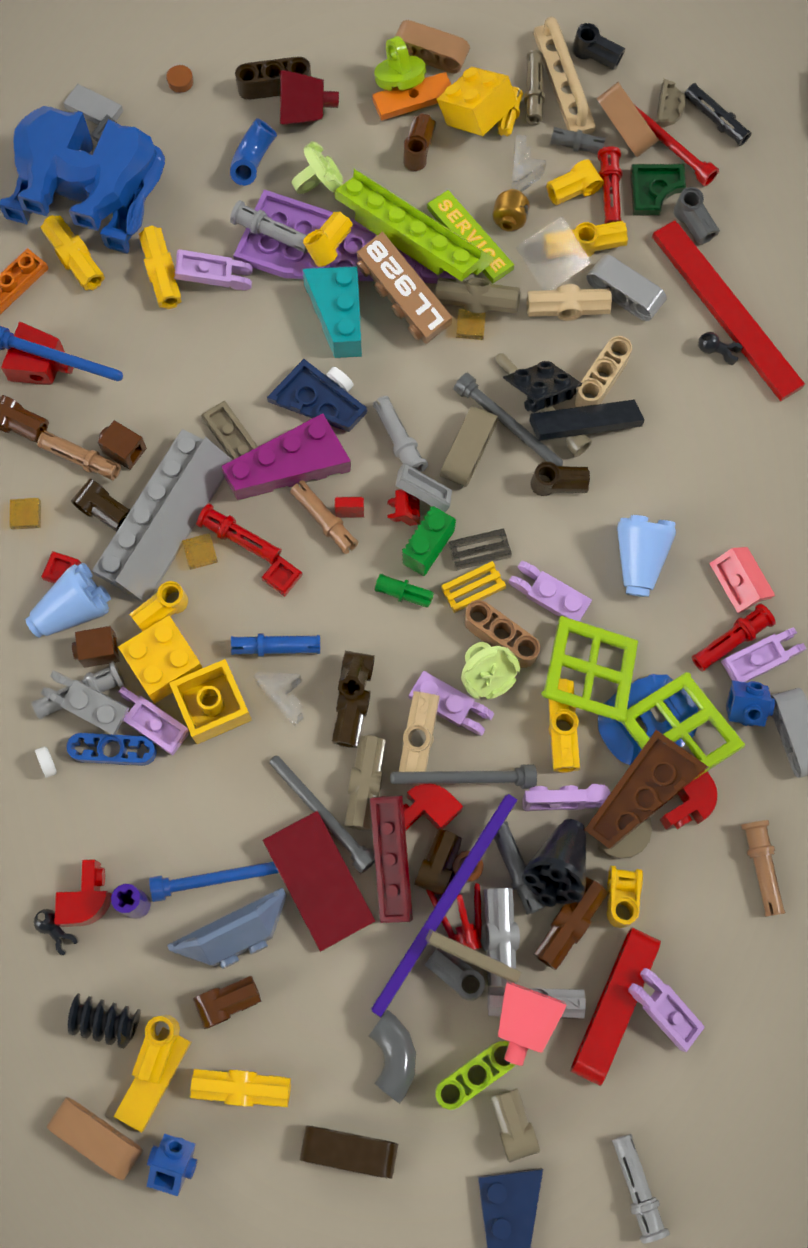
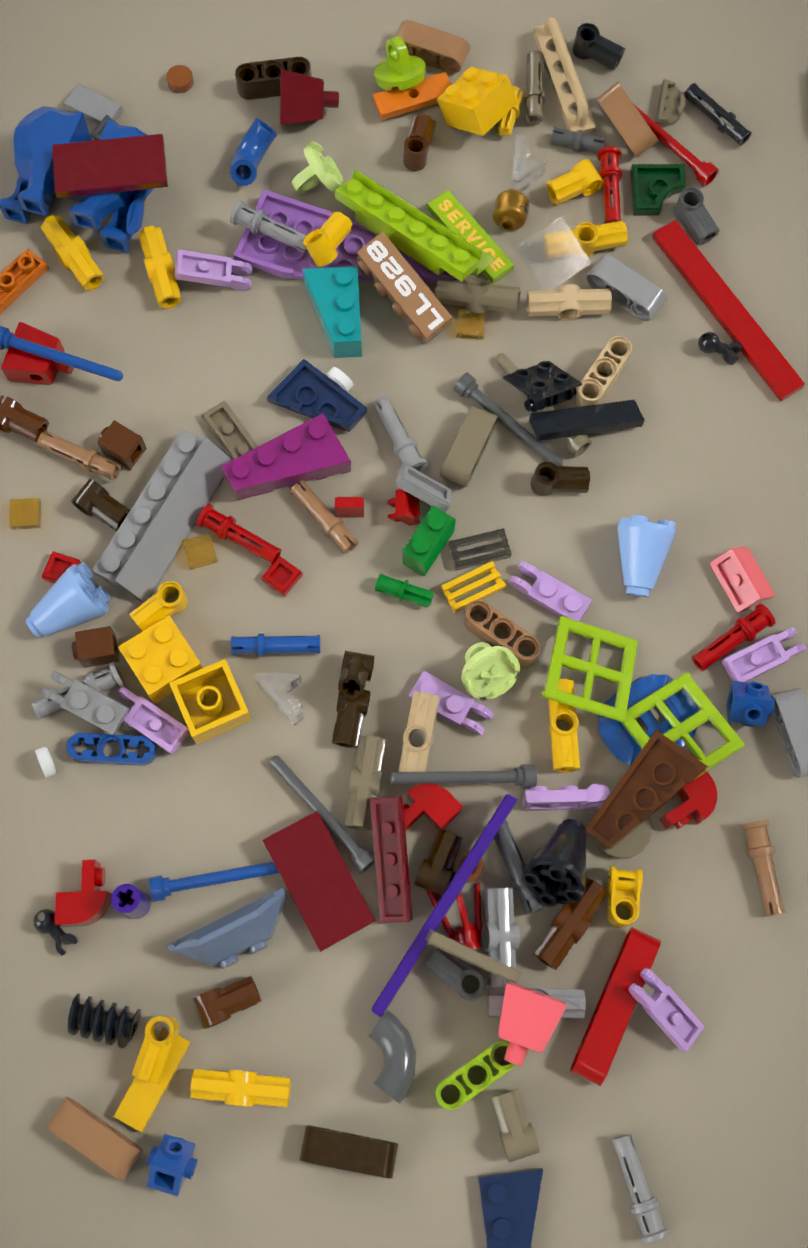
none -> dark red tile [52,134,168,198]

